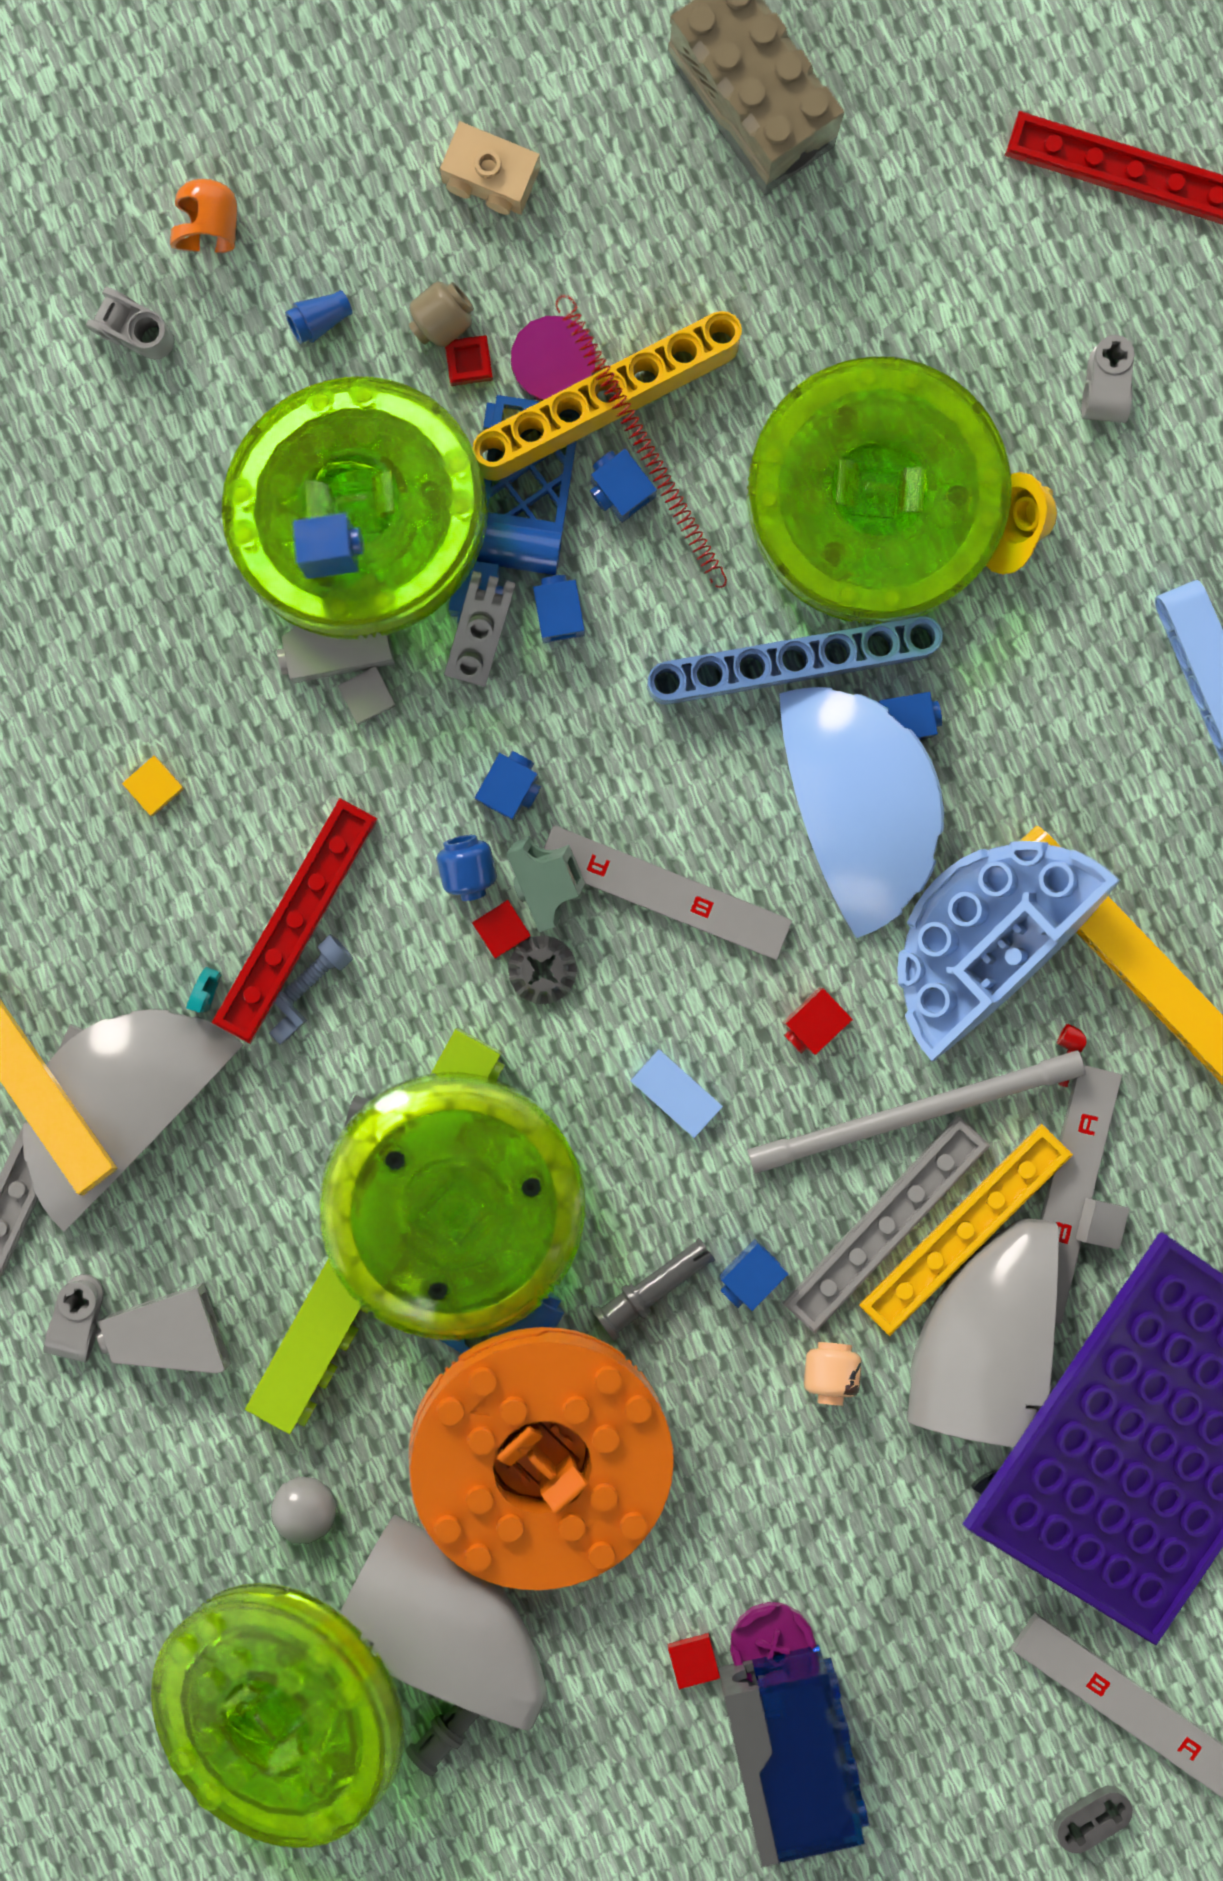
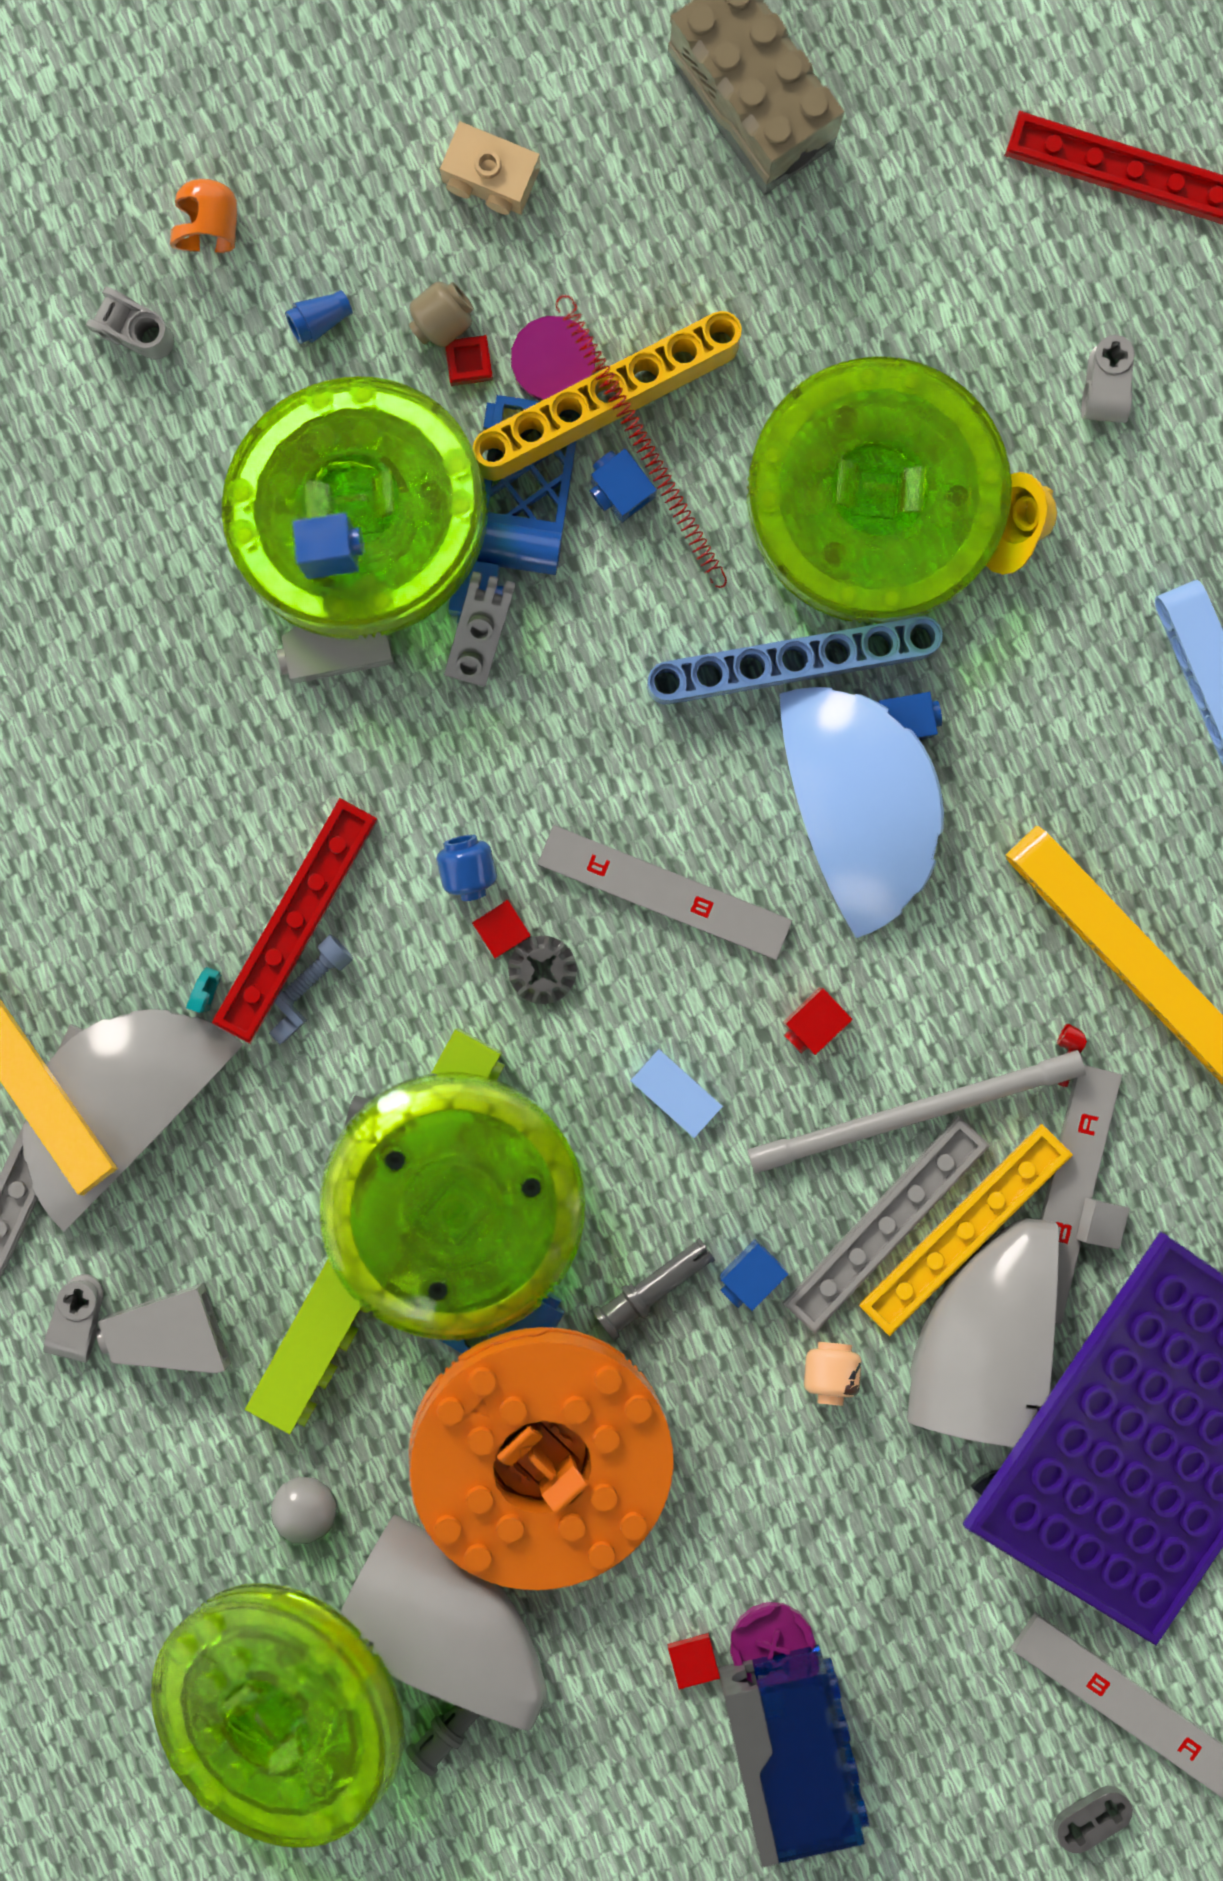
yellow tile [122,755,185,816] -> none
light grey tile [338,666,396,725] -> none
blue brick [475,751,541,821] -> none
sand green brick [506,836,585,932] -> none
blue brick [533,575,585,643] -> none
light blue brick [897,841,1120,1061] -> none

